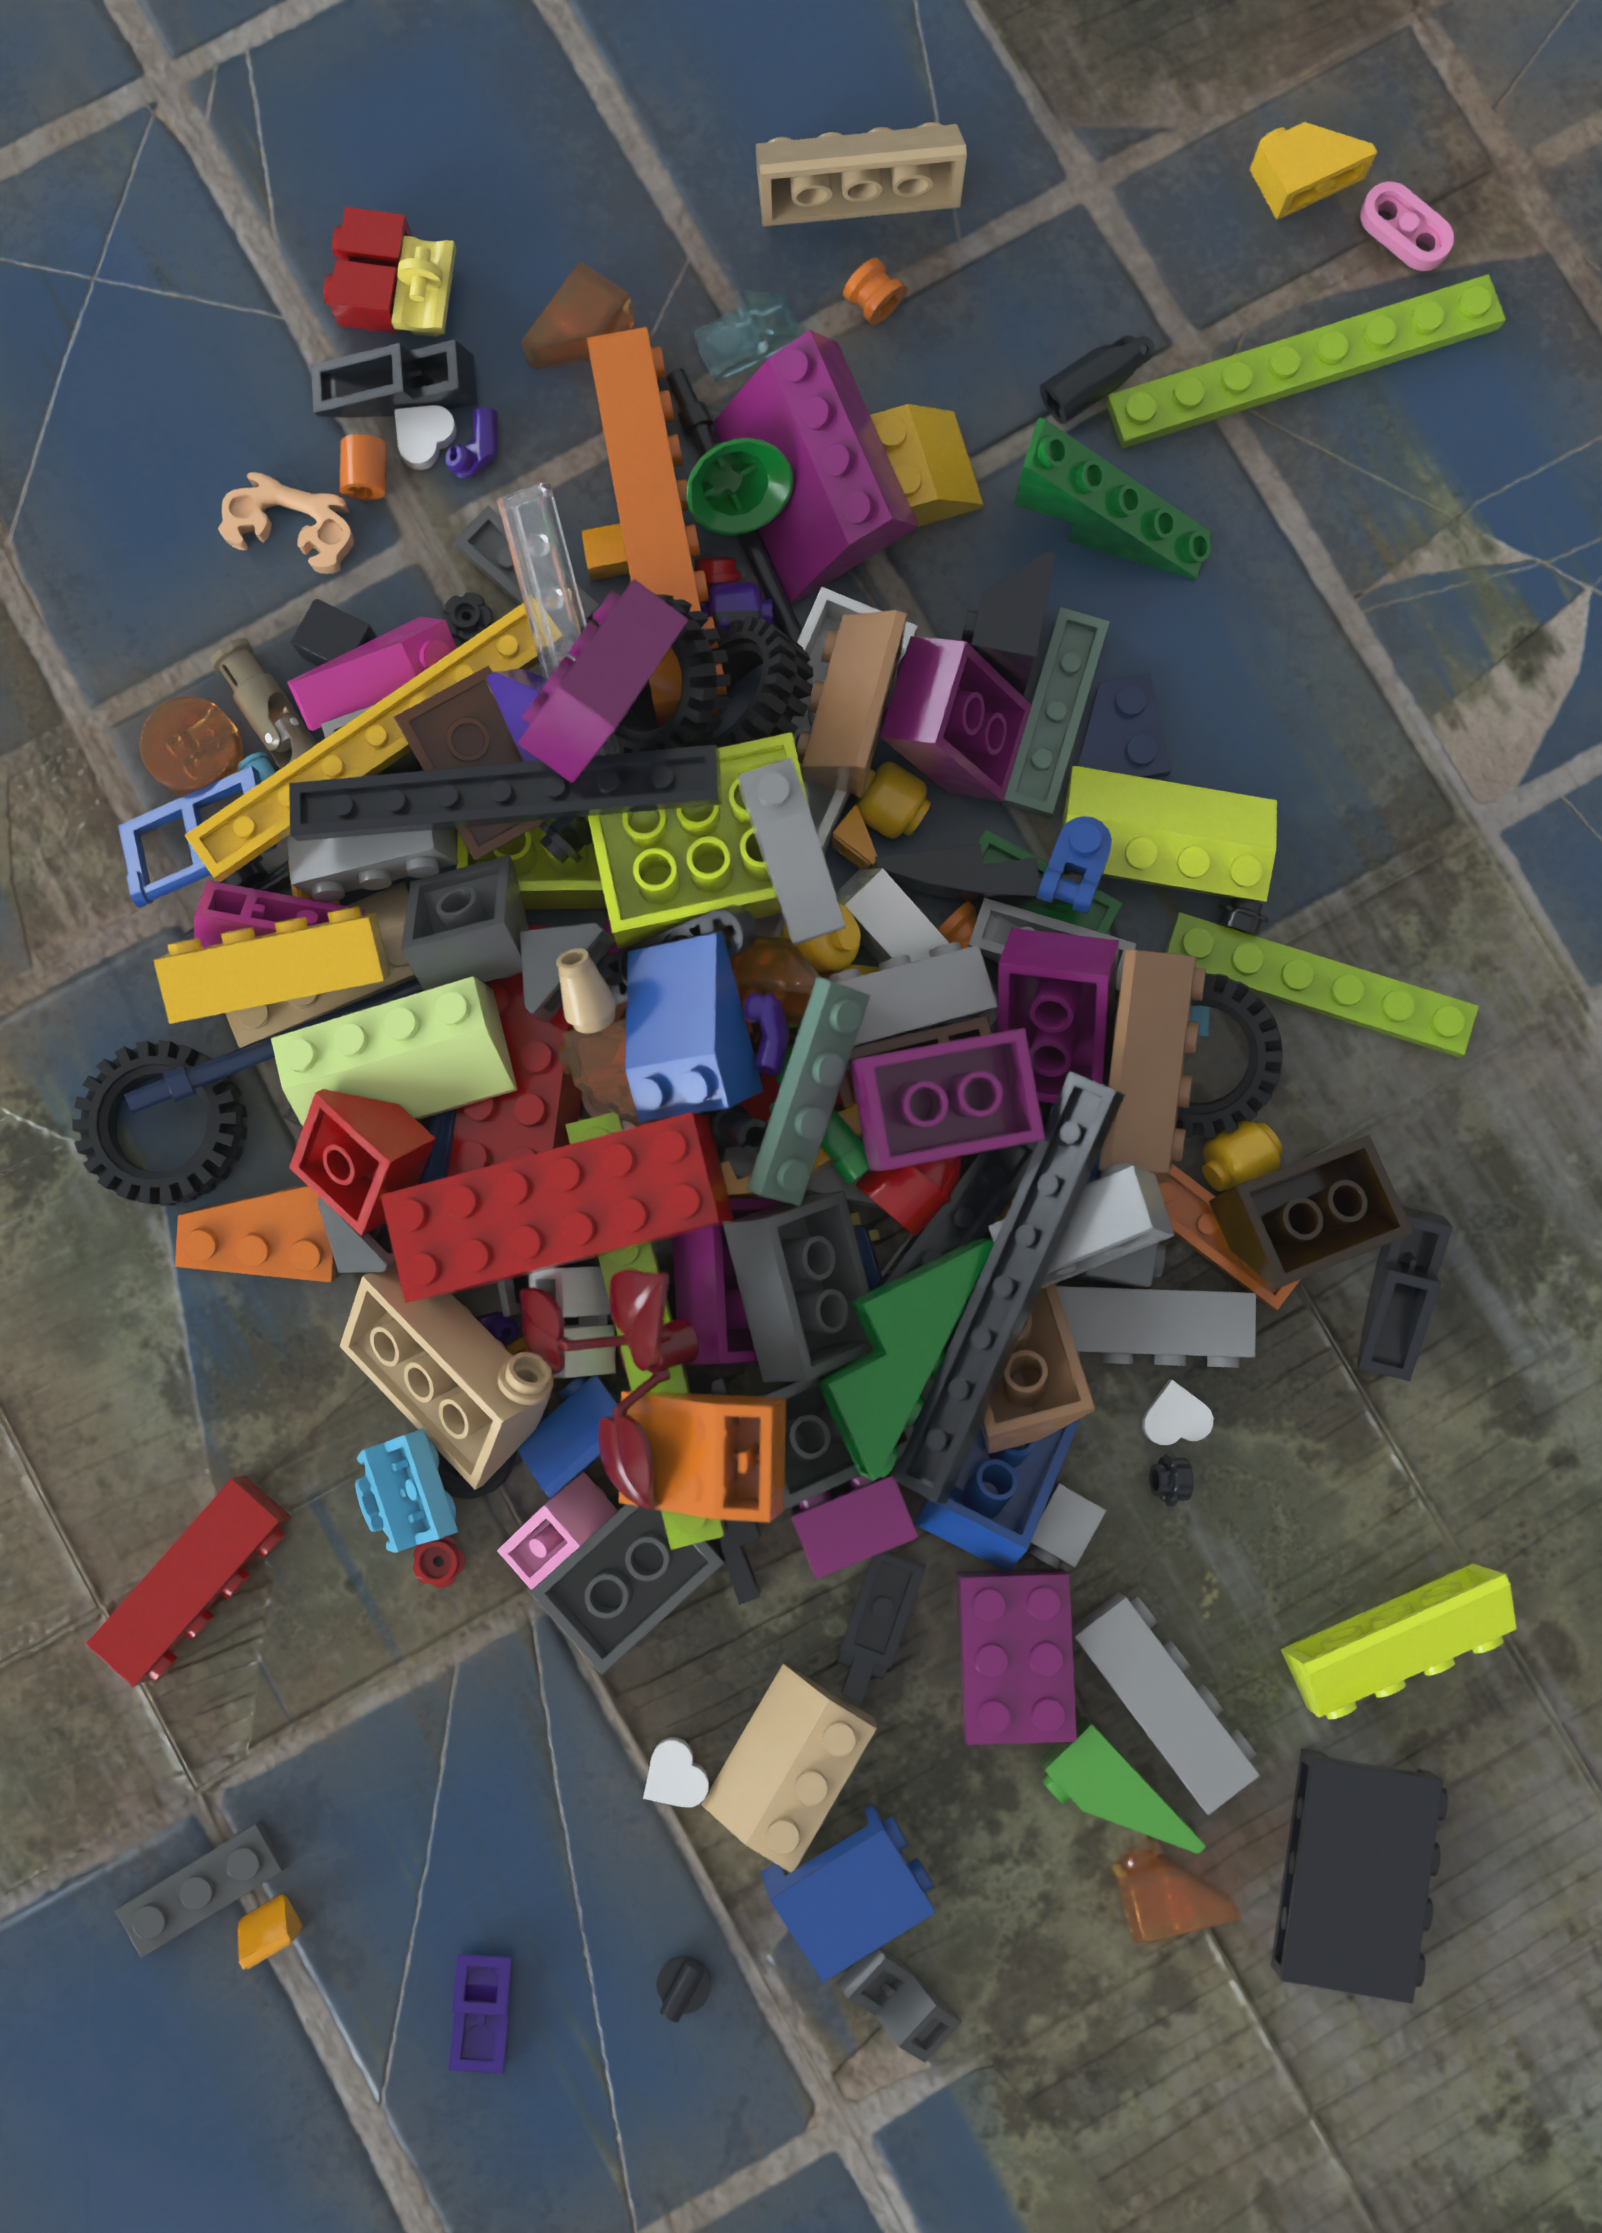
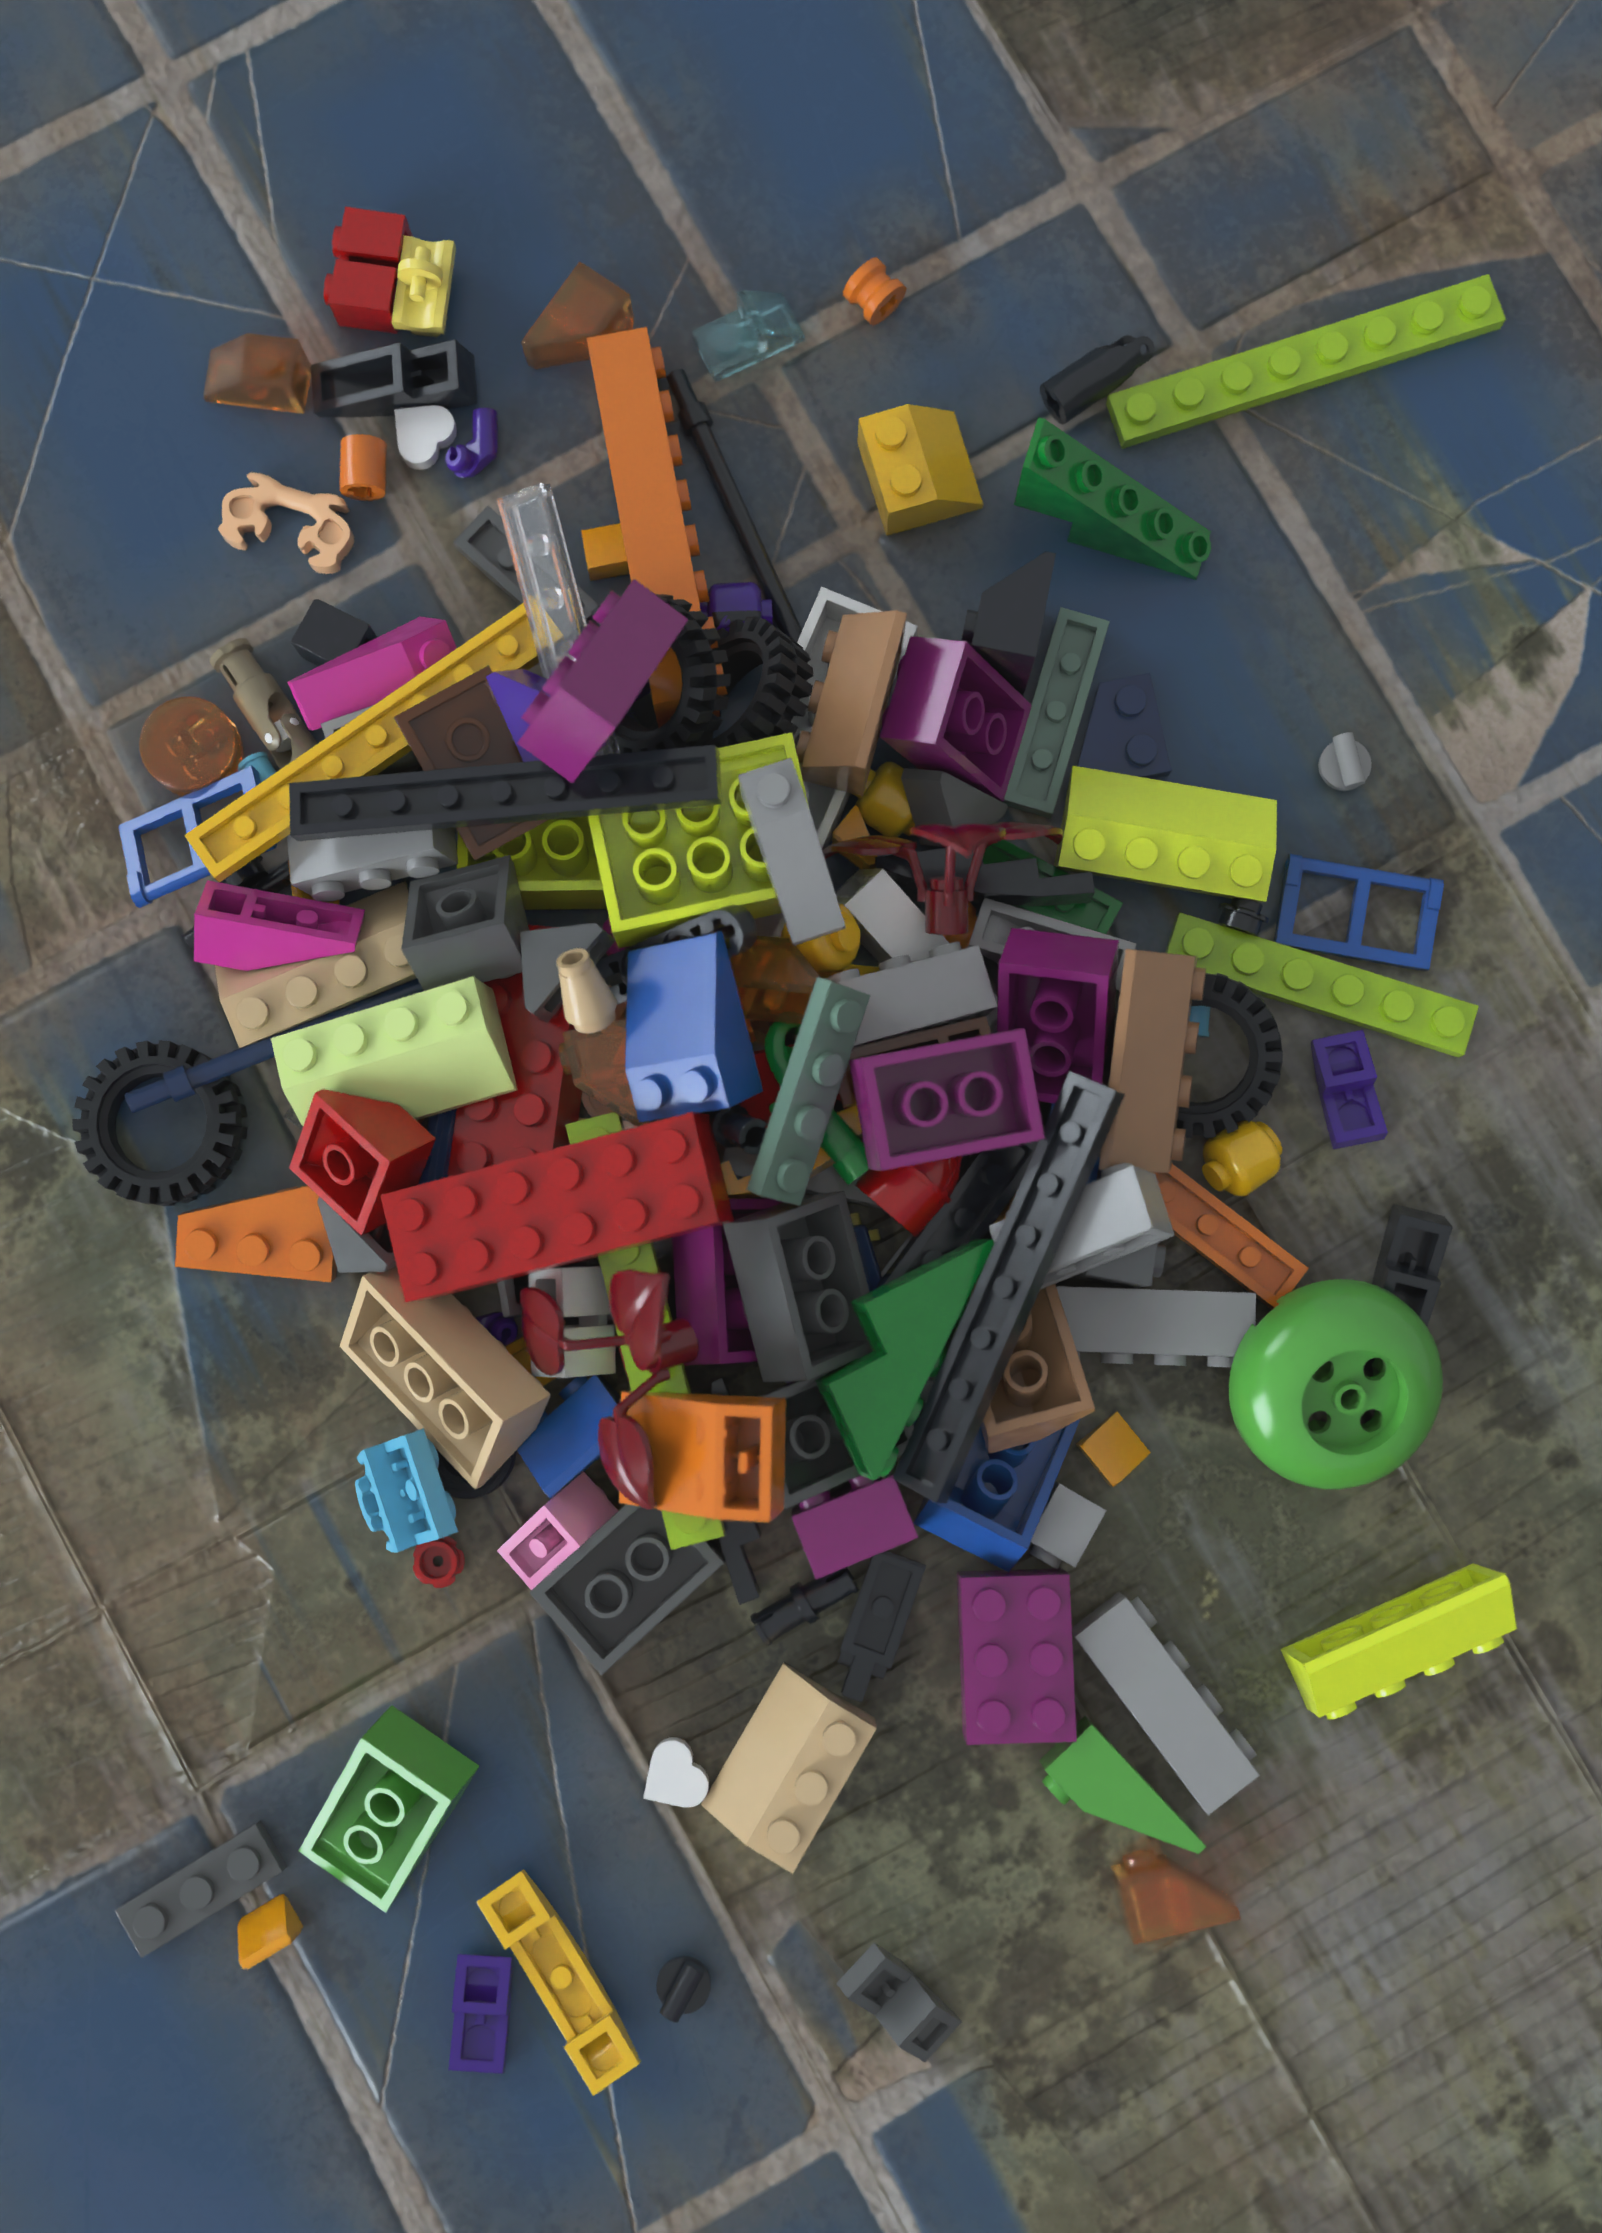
red brick [86,1475,291,1687] -> none
yellow brick [153,906,391,1024] -> none
black plate [443,592,493,642] -> none
tan plate [498,1352,553,1405] -> none
black plate [539,817,593,864] -> none
green hat [686,438,794,535] -> none
red plate [694,557,741,591] -> none
magenta slope [713,330,919,604] -> none
dark purple arm [744,992,790,1076] -> none
tan slope [756,122,967,227] -> none
blue panel [761,1804,936,1983] -> none
blue plate [1037,816,1112,915] -> none
white tile [1142,1379,1213,1445] -> none
black plate [1149,1453,1194,1507] -> none
dark brown slope [1209,1135,1414,1289] -> none
yellow slope [1250,122,1377,220] -> none
black panel [1271,1748,1448,2004] -> none
bright pink plate [1360,181,1454,271] -> none
none -> clear orange slope [203,333,311,414]
none -> bright green slope [299,1705,479,1913]
none -> yellow slope [476,1869,641,2096]
none -> black pin [750,1567,859,1646]
none -> dark red plant [822,821,1063,935]
none -> dark grey slope [901,768,1008,847]
none -> light orange slope [1076,1411,1151,1488]
none -> bright green brick [1229,1279,1443,1490]
none -> blue window [1274,854,1444,971]
none -> dark purple slope [1310,1030,1388,1150]
none -> light grey plate [1318,732,1372,791]

